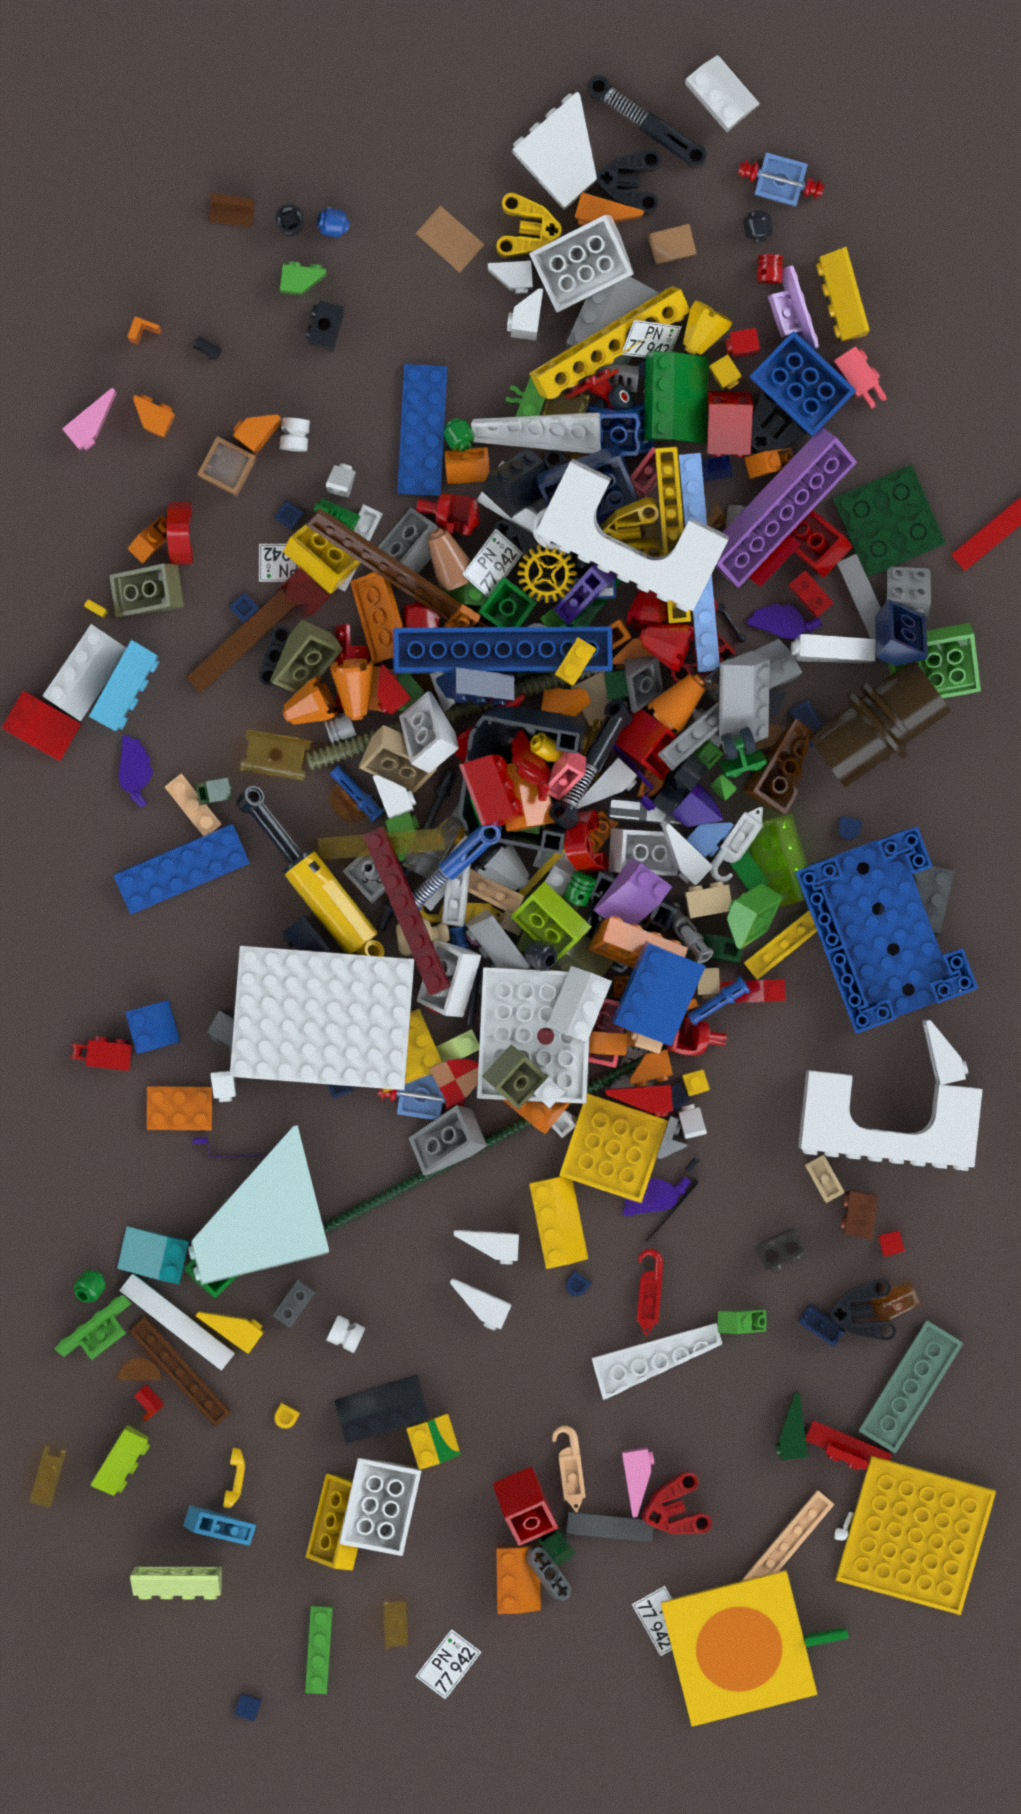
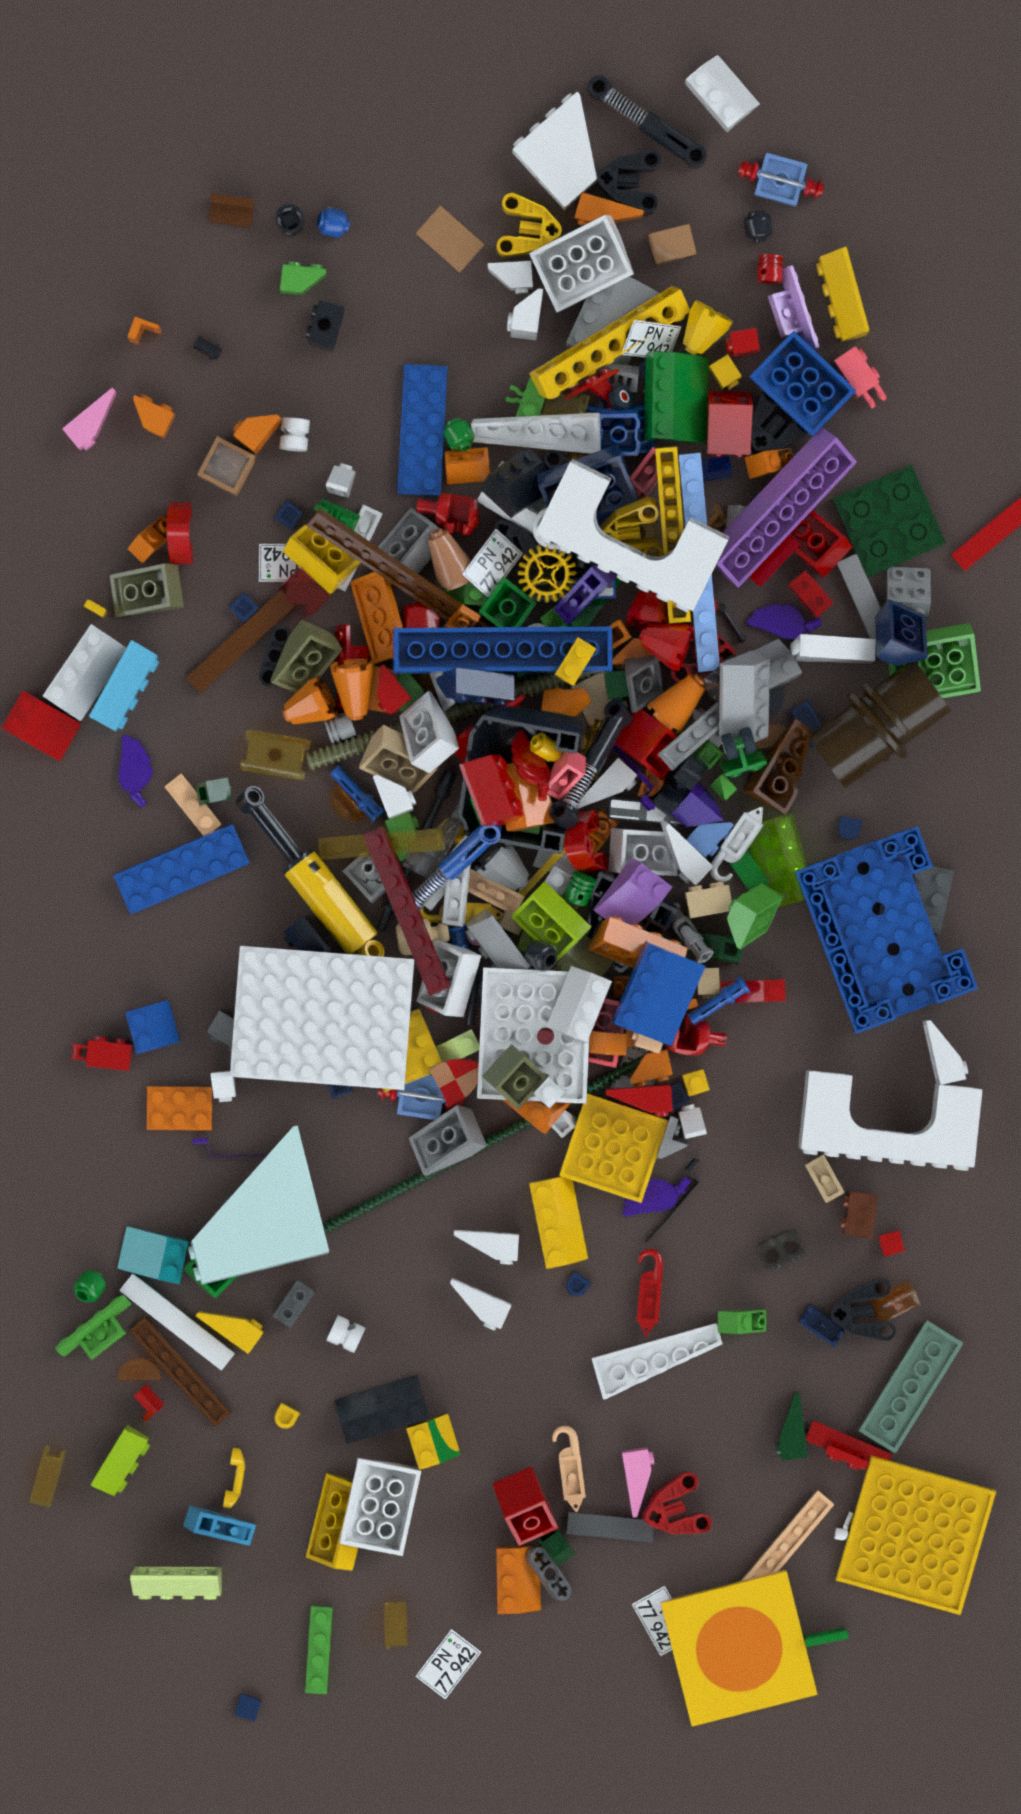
yellow plate [744,910,817,980] -> none

